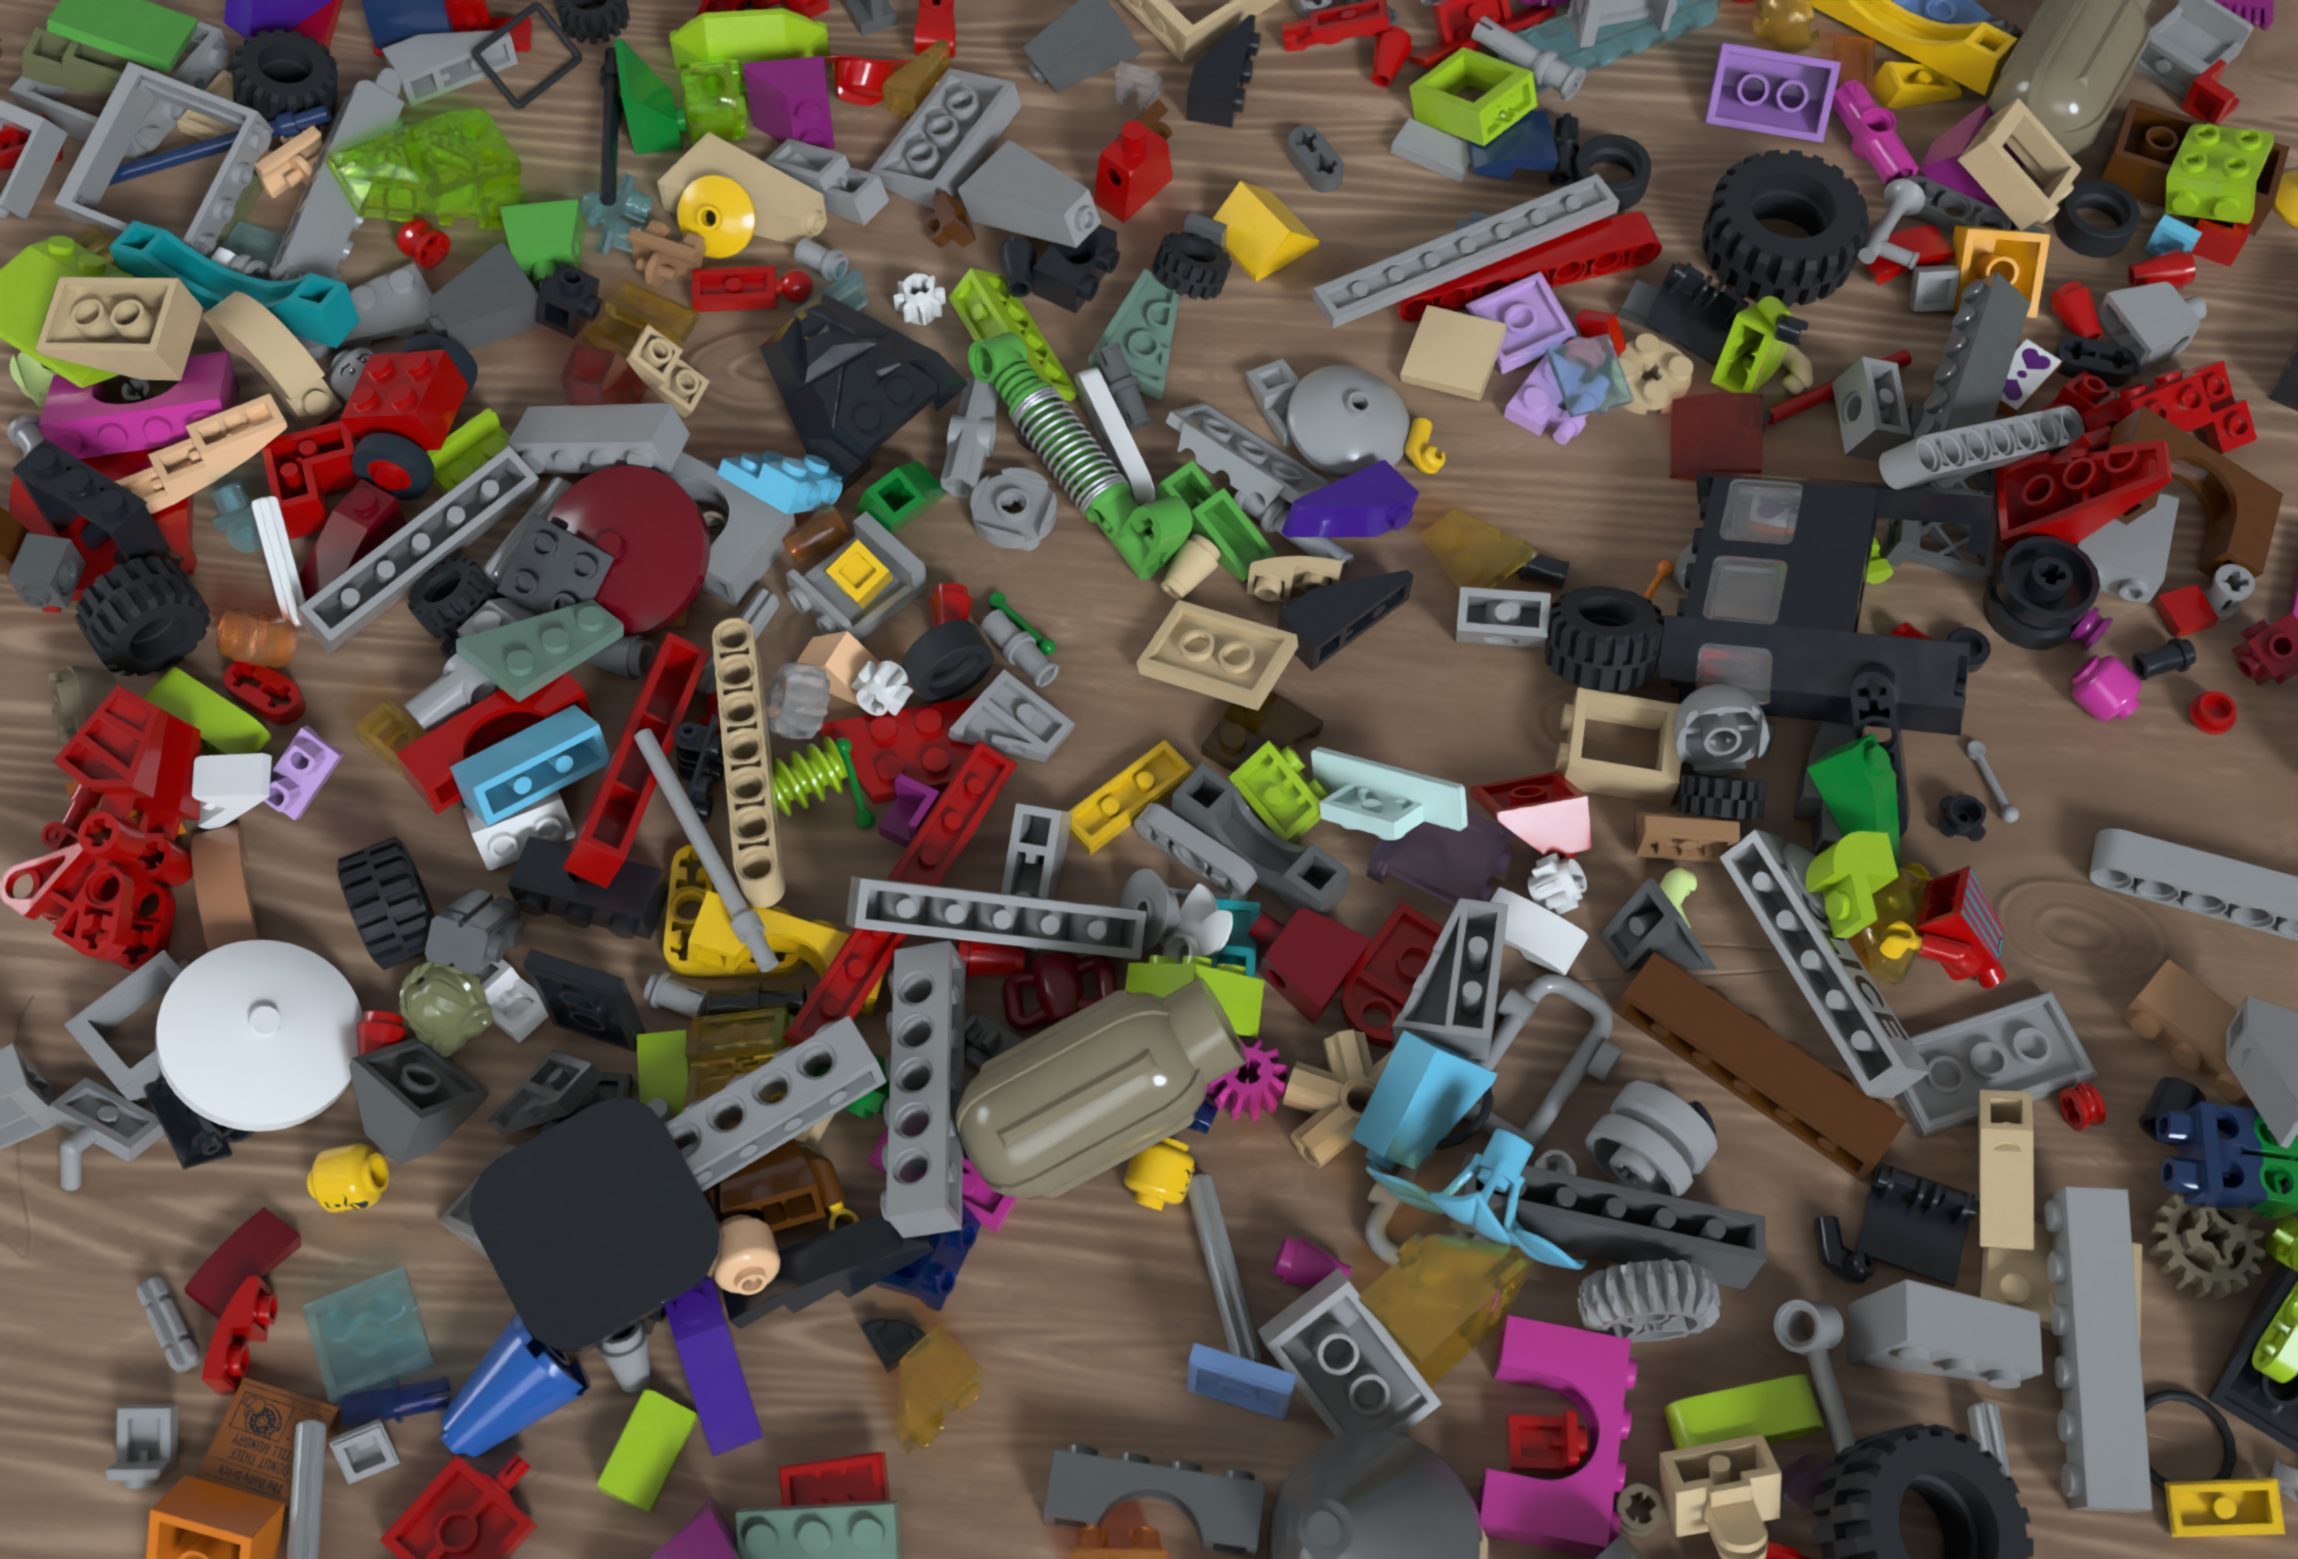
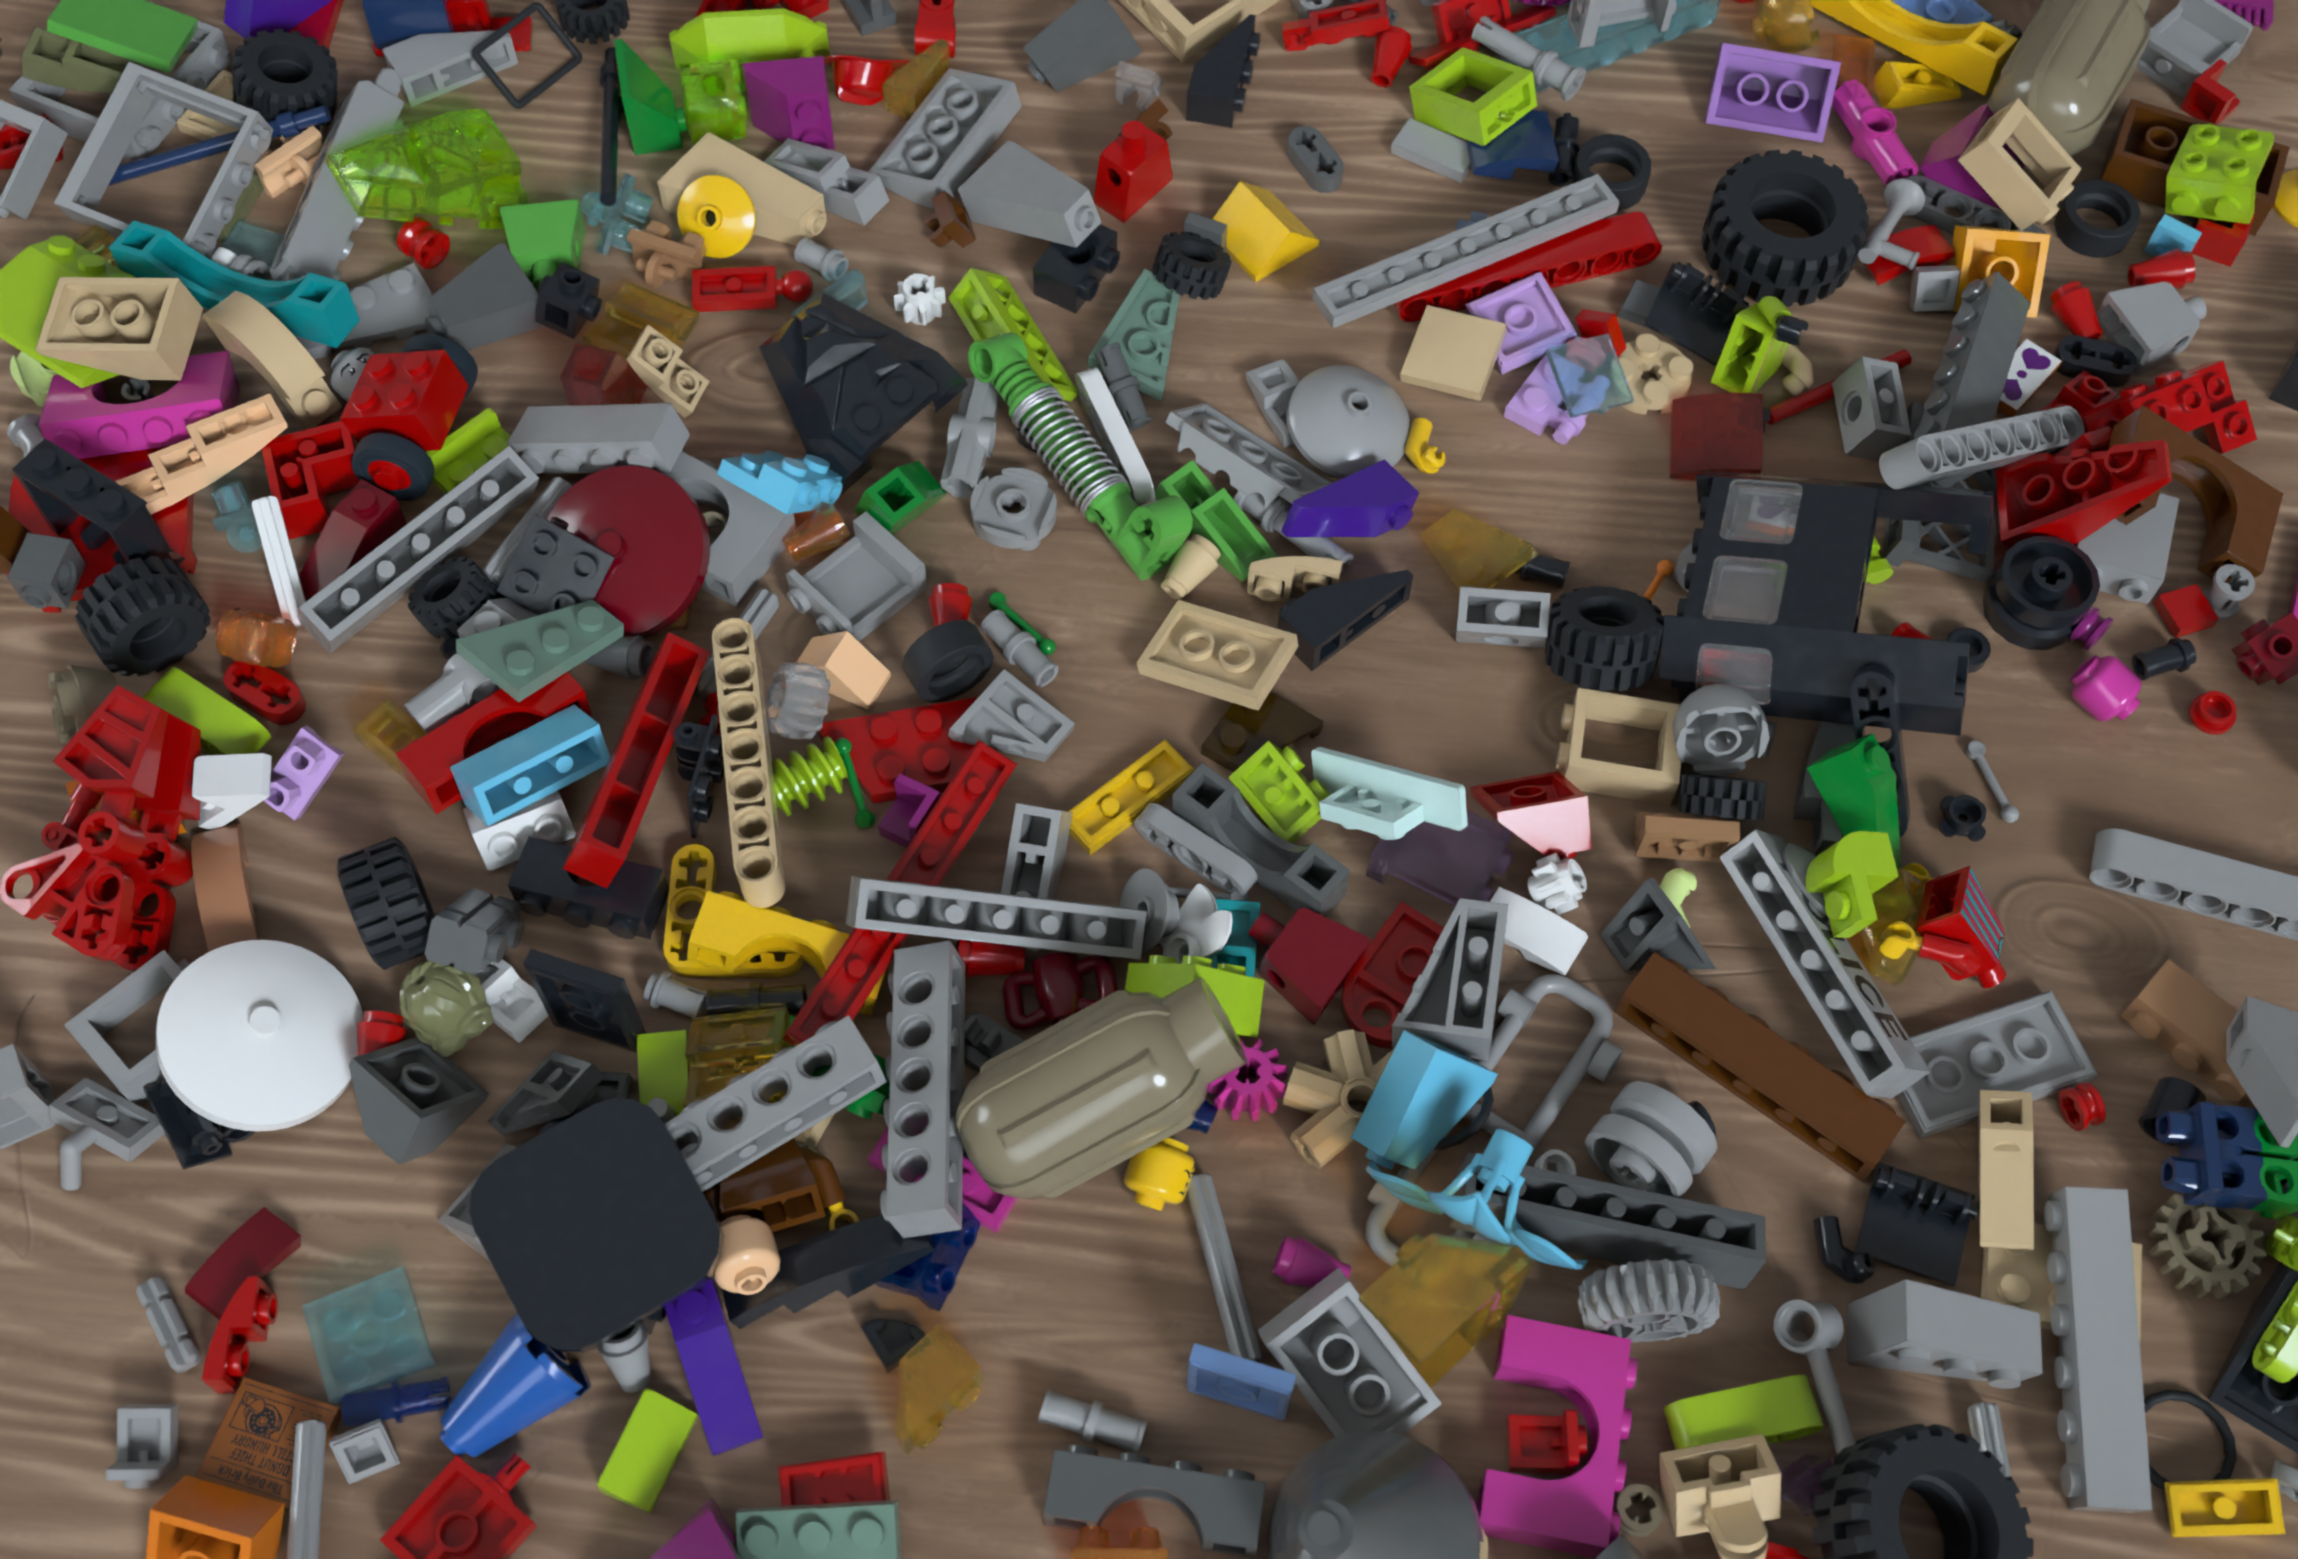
yellow head [307,1143,389,1213] -> none
light grey bar [634,729,779,972] -> none
yellow brick [826,539,894,610] -> none
white gear [852,661,913,716] -> none
black cone [997,236,1037,298] -> none
none -> light grey pin [1038,1389,1147,1454]

